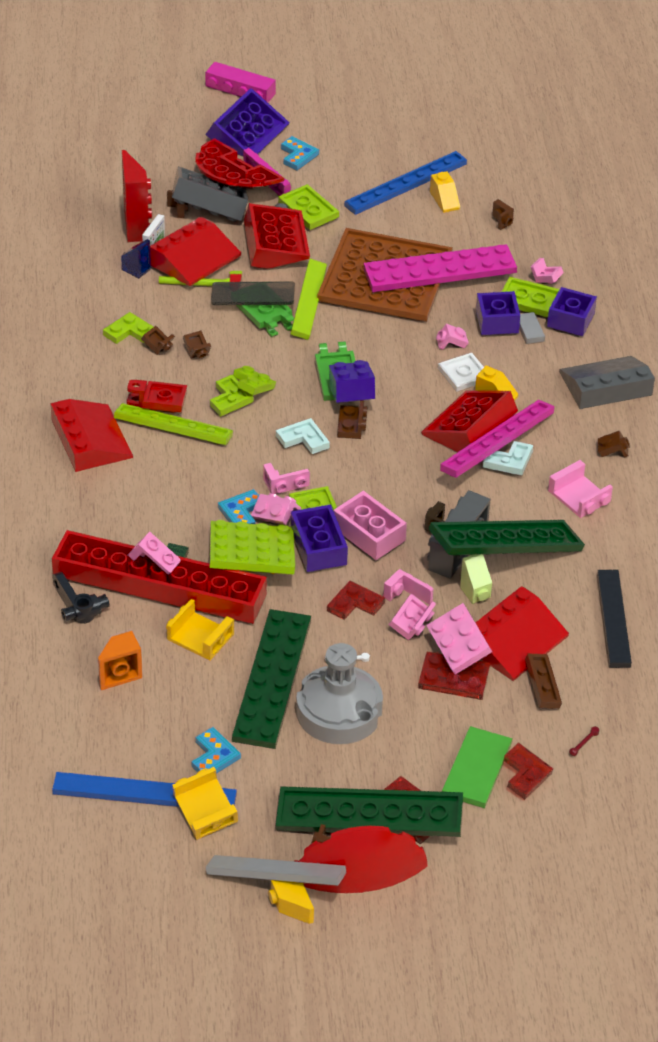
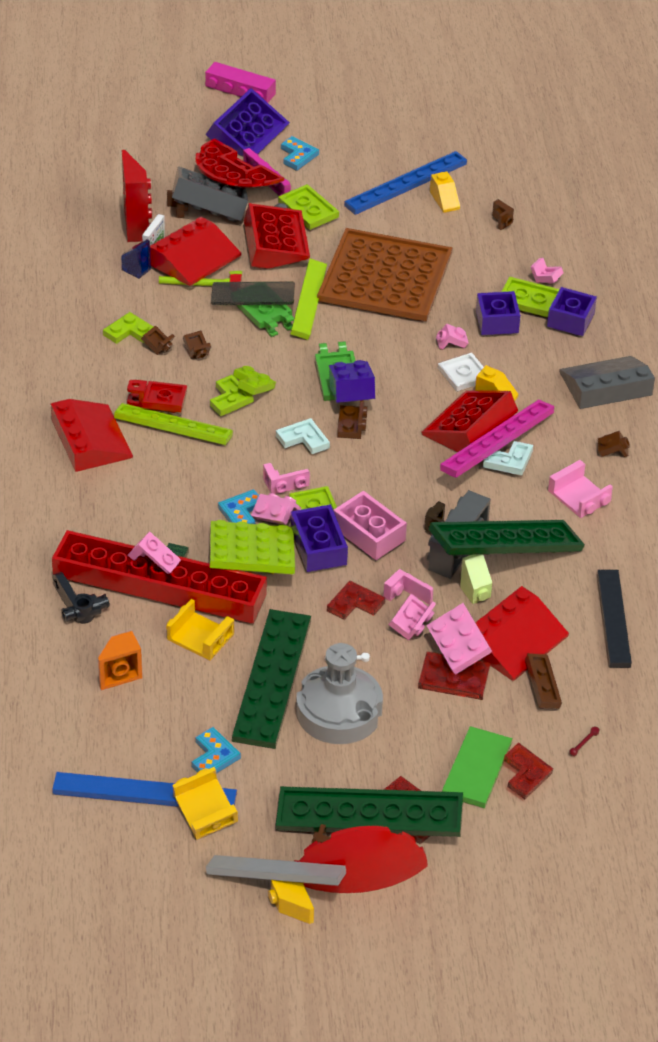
dark pink plate [363,244,517,292] -> none
light grey tile [519,312,545,344] -> none

